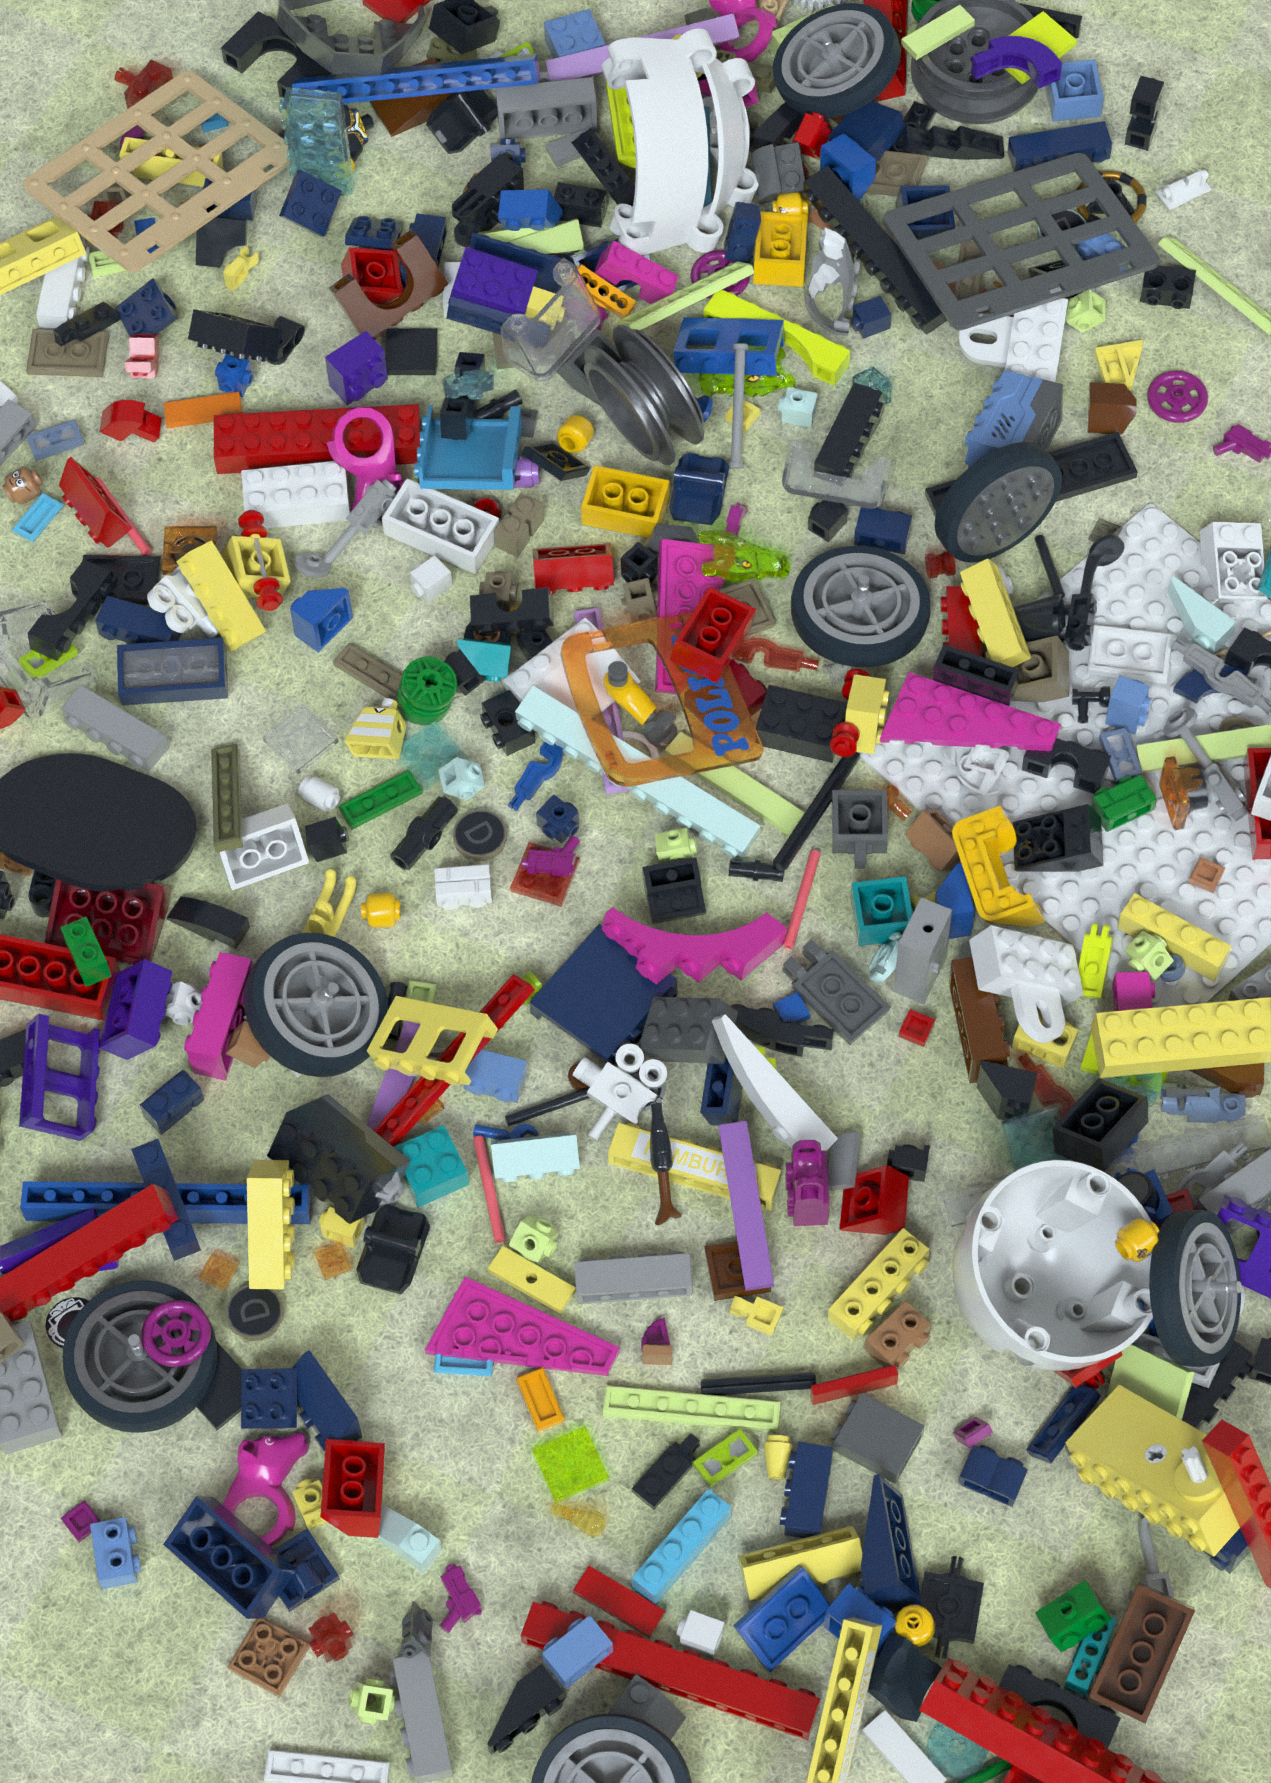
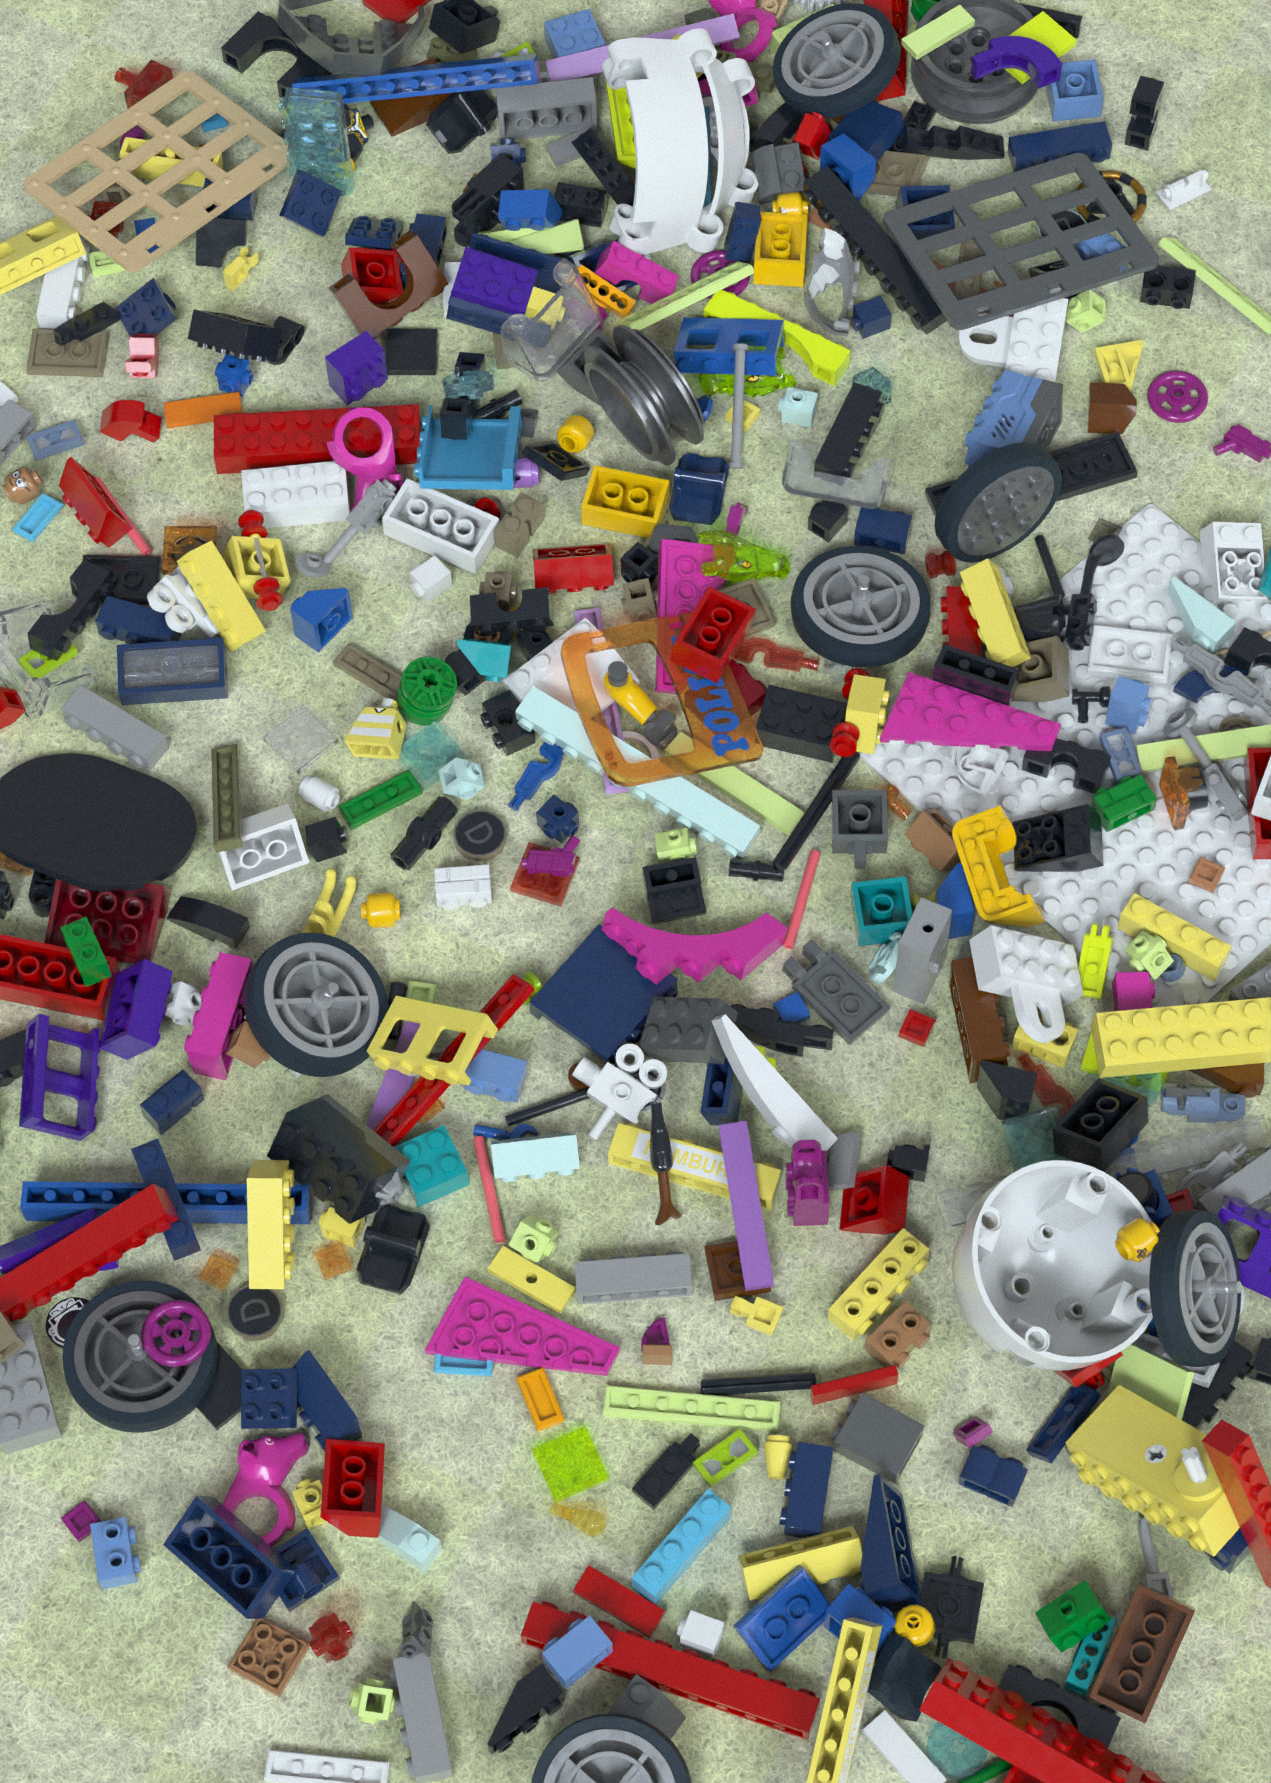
magenta piece [439,1564,482,1633] -> none

